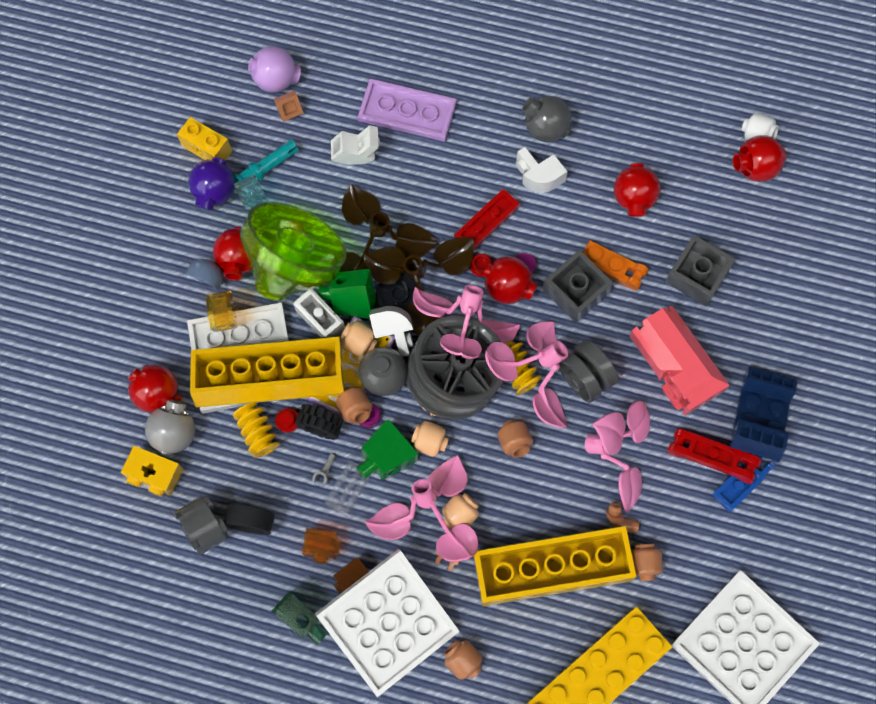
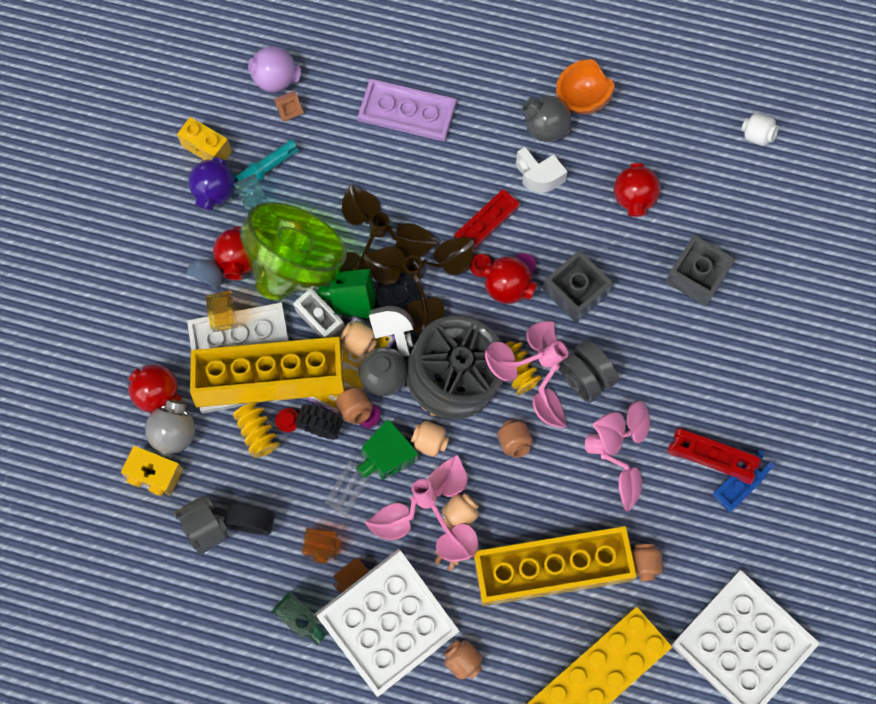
light grey hand [312,454,336,487] -> none
white brick [331,125,380,165] -> none
bright pink plant [413,285,520,359] -> none
orange plate [583,240,649,291] -> none
nougat arm [606,502,639,534] -> none
coral brick [629,306,729,416] -> none
dark blue plate [730,366,797,462] -> none
red brick [732,135,787,182] -> none
none -> orange cylinder [556,59,615,114]

